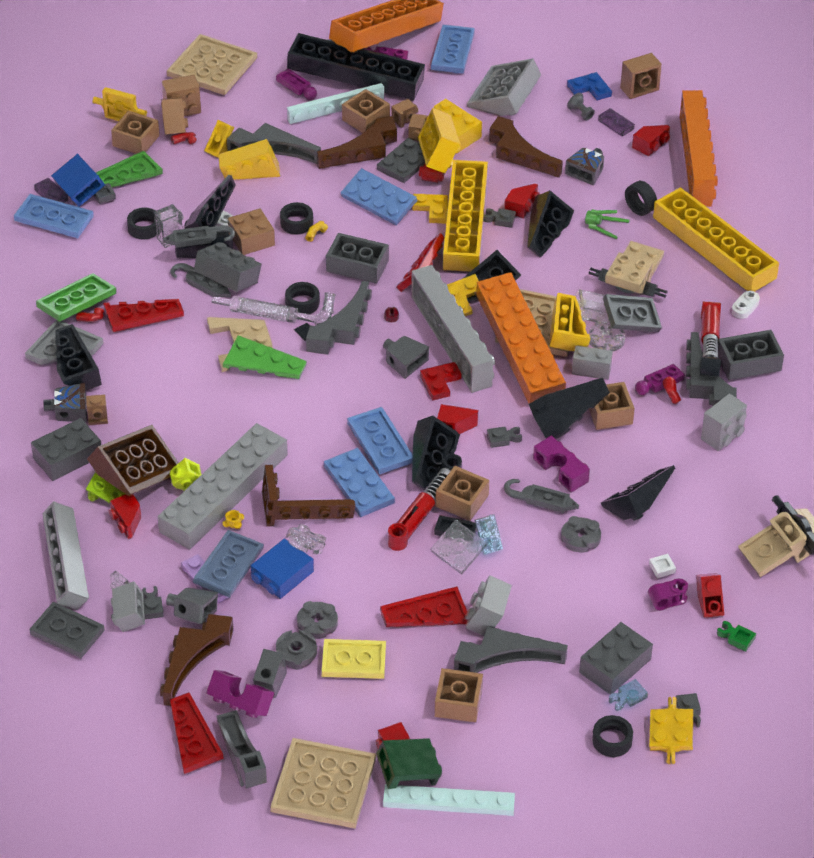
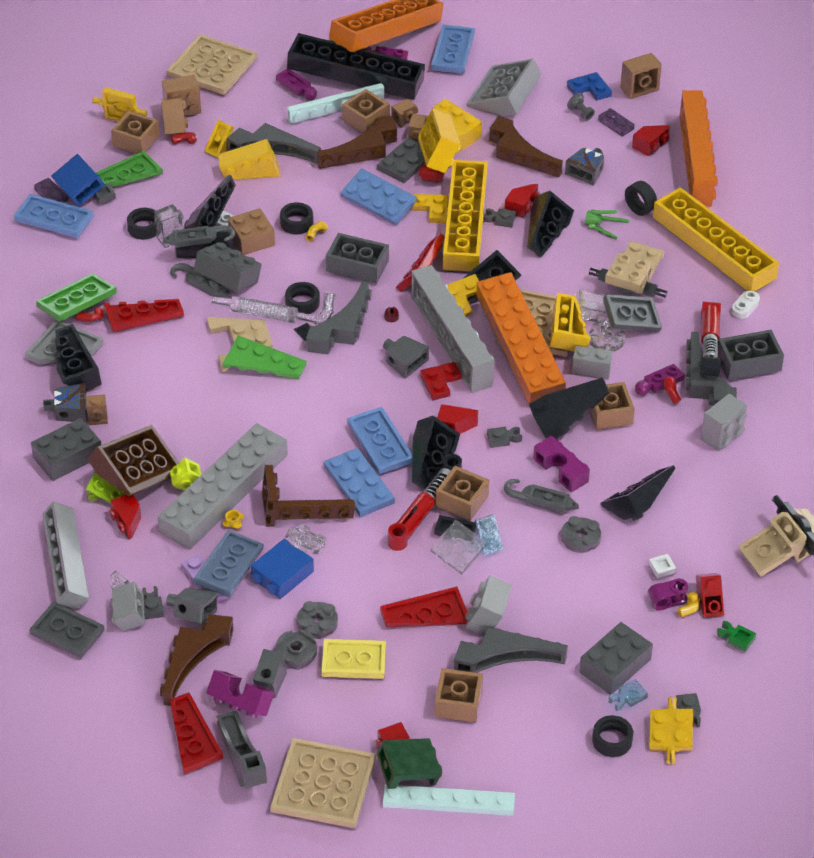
none -> yellow arm [677,592,701,617]

